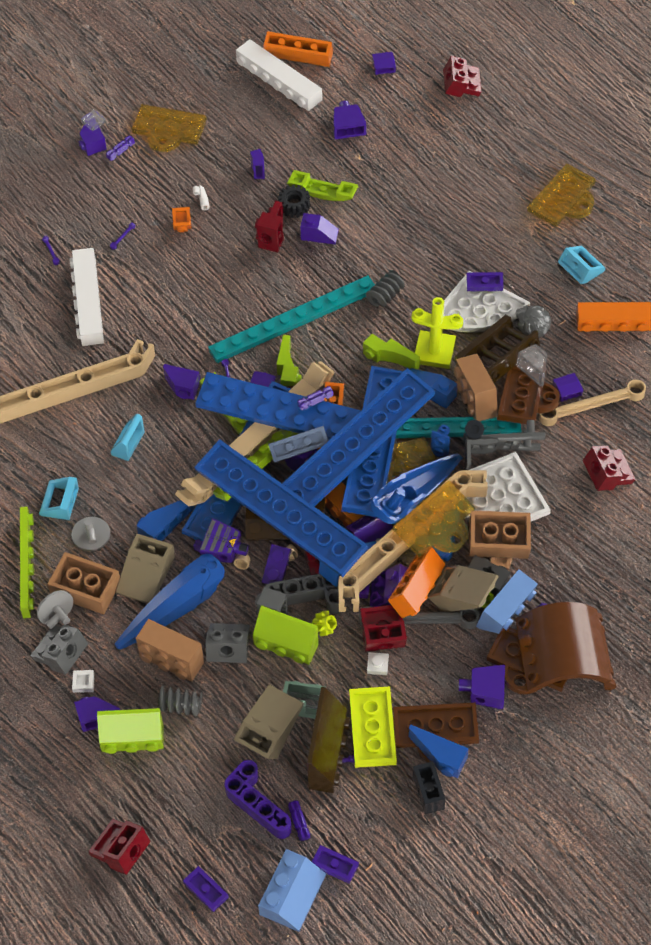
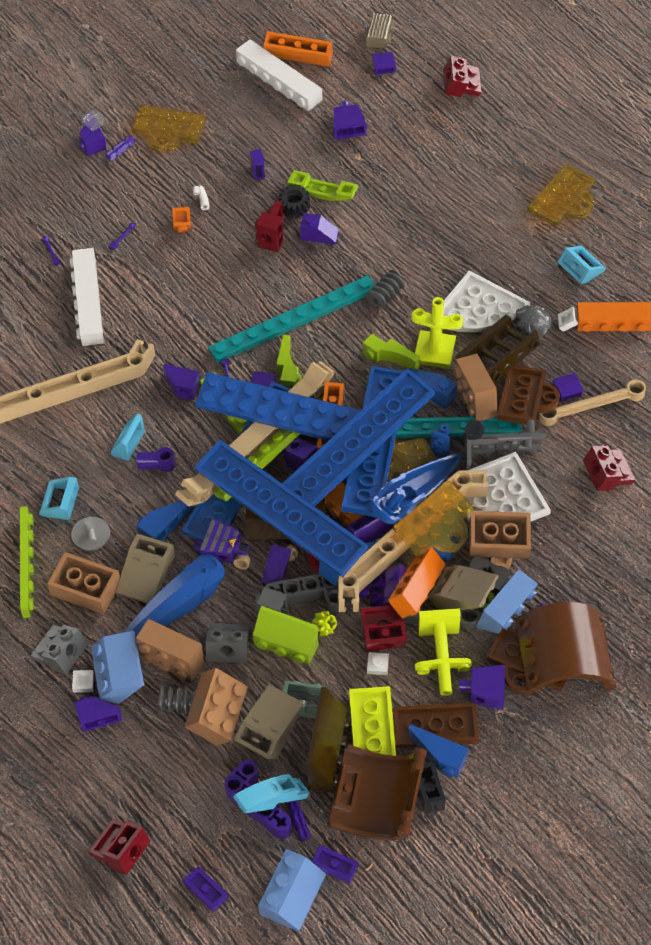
light grey shield [37,590,73,629] -> none
lime slope [97,708,164,754] -> none
sand blue plate [268,426,329,463] -> none
dark purple axle [297,386,334,410] -> none
dark purple plate [466,272,504,291] -> none
clear slope [517,344,548,387] -> none
none -> medium blue slope [91,631,144,704]
none -> dark purple piece [137,447,176,472]
none -> medium nougat brick [185,668,248,746]
none -> medium azure slope [233,774,310,813]
none -> reddish brown hinge [327,744,427,841]
none -> dark tan brick [366,13,395,49]
none -> neon yellow piece [415,608,472,696]
none -> white plate [558,307,578,332]

